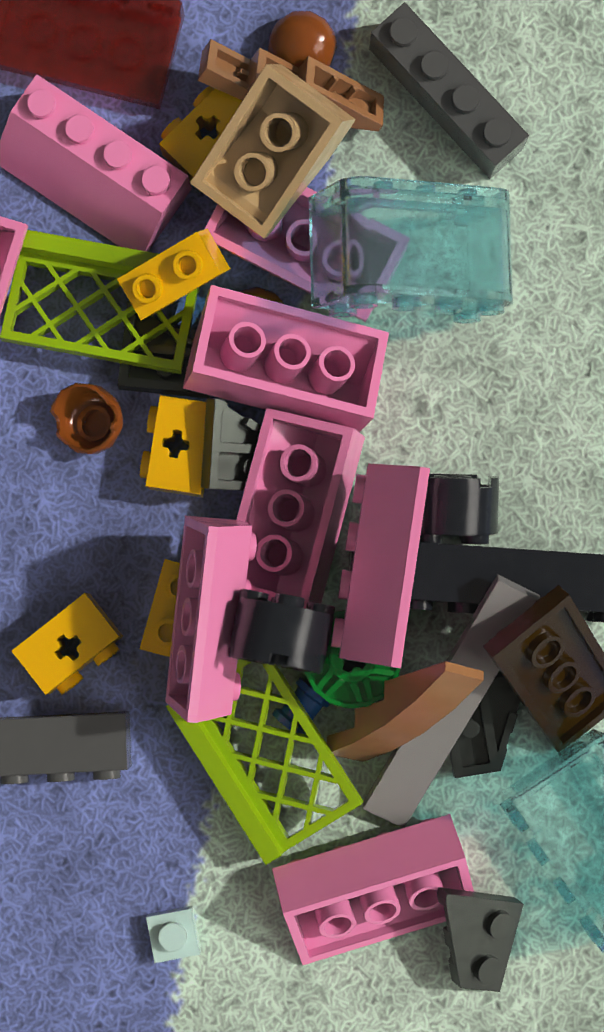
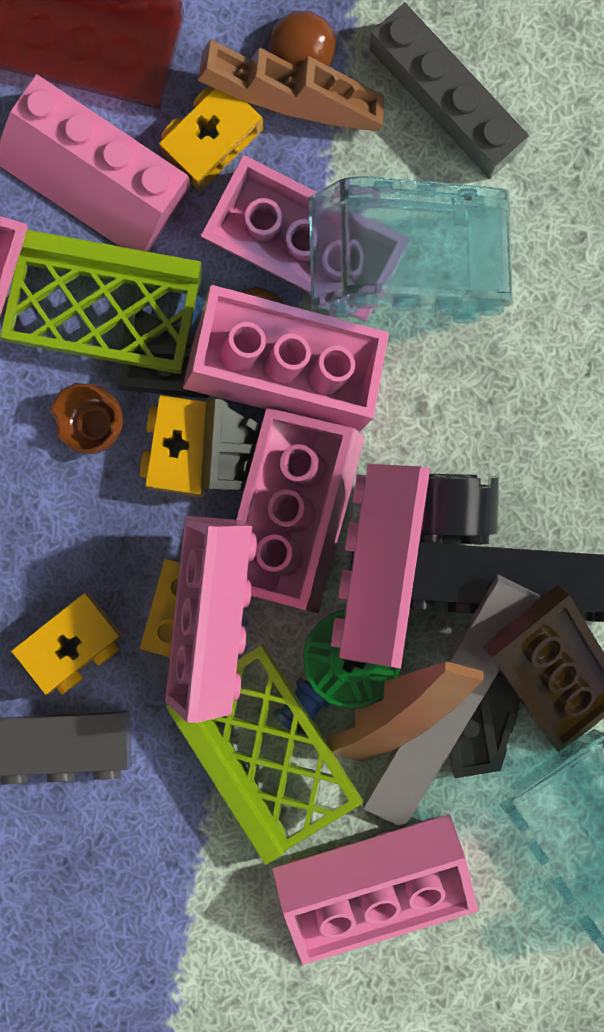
yellow brick [117,228,230,320] -> none
light aqua plate [146,906,201,963] -> none
tan slope [190,64,356,239] -> none
black brick [229,589,335,674] -> none
pearl dark grey wing [437,887,524,992] -> none

